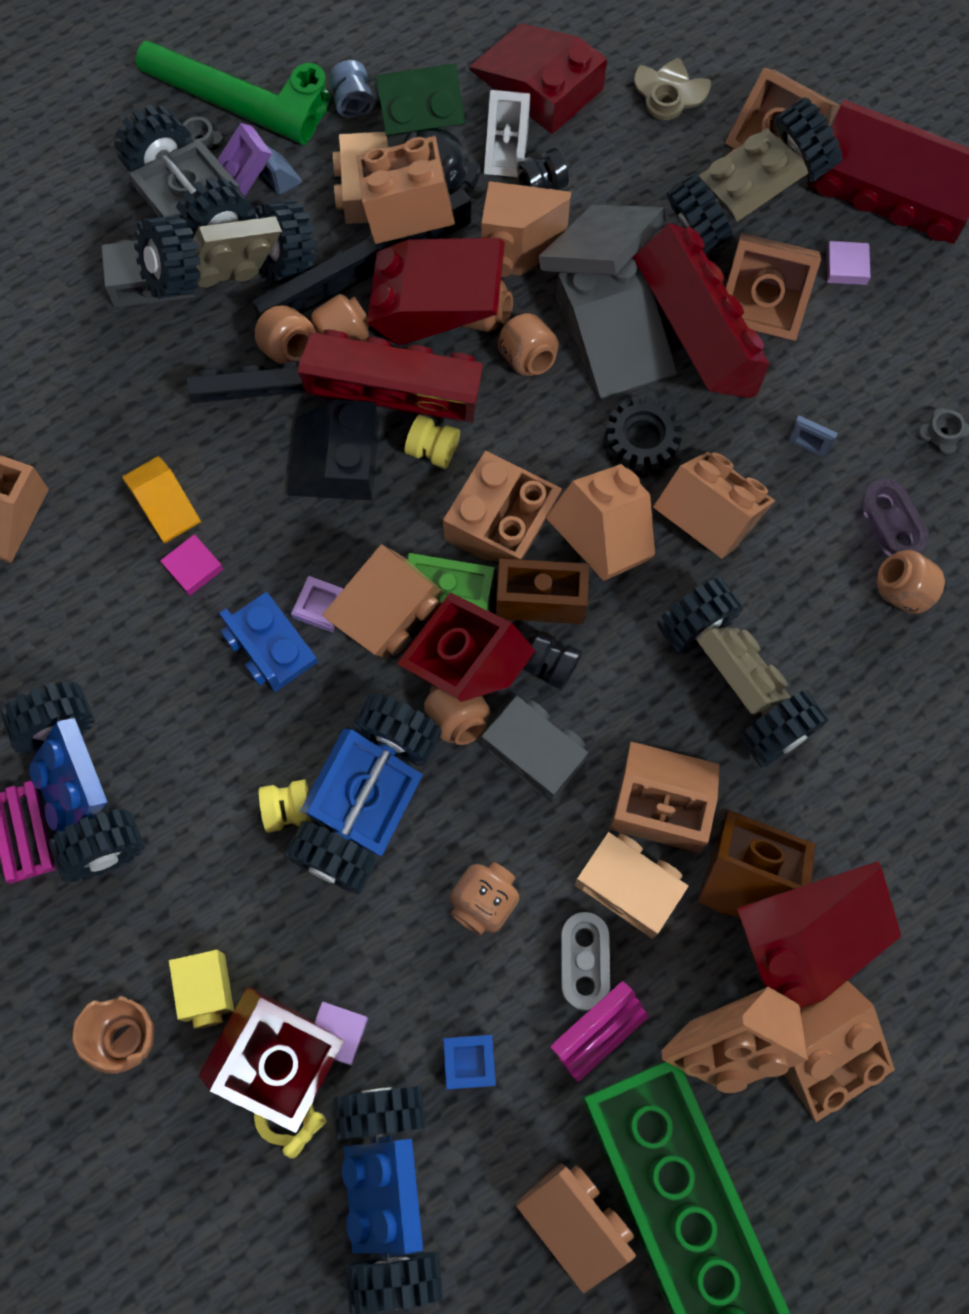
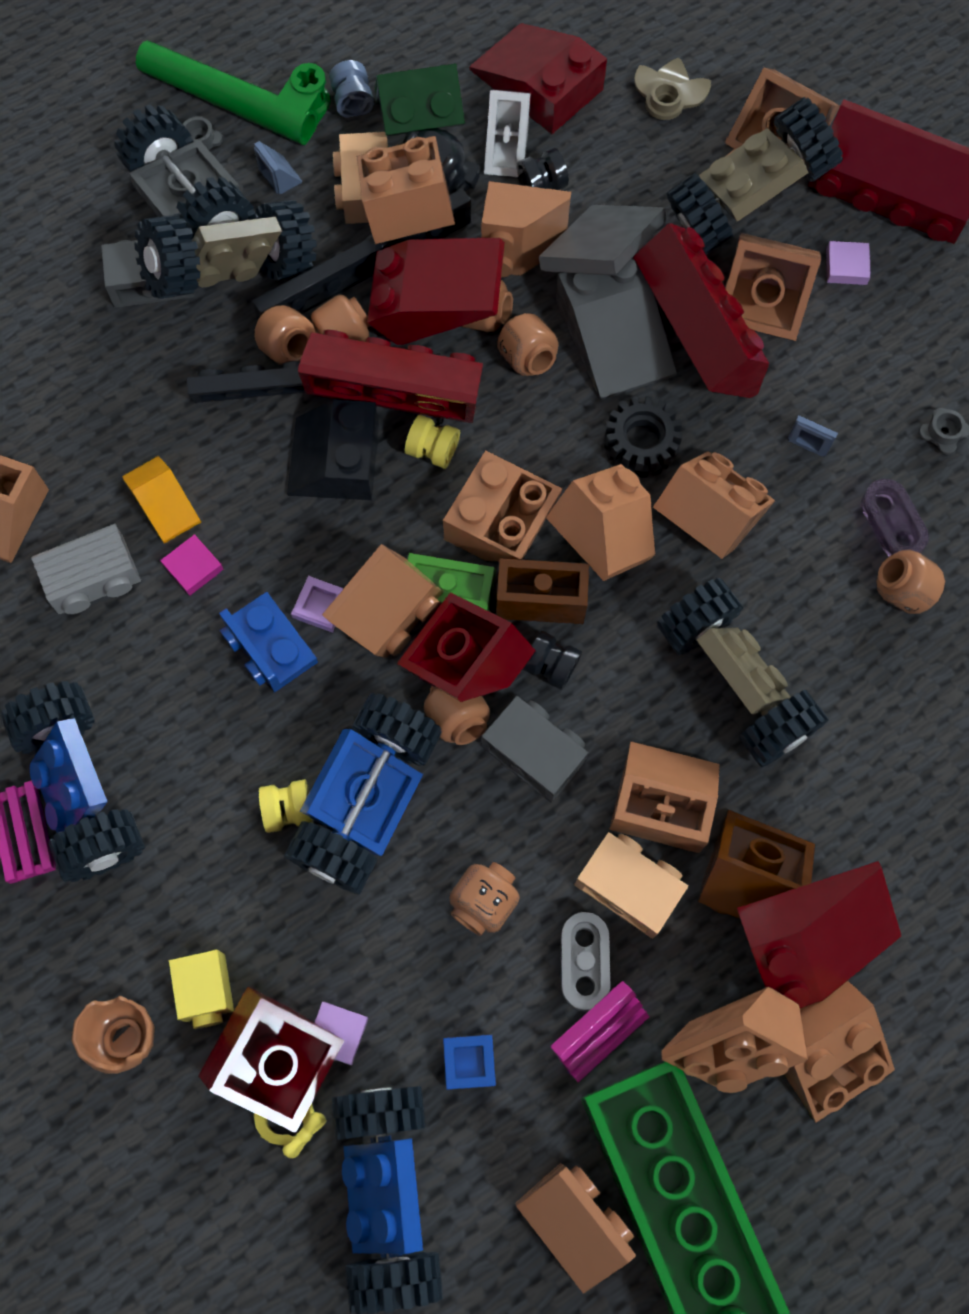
medium lavender plate [218,123,272,196] -> none
none -> light grey brick [31,524,141,614]

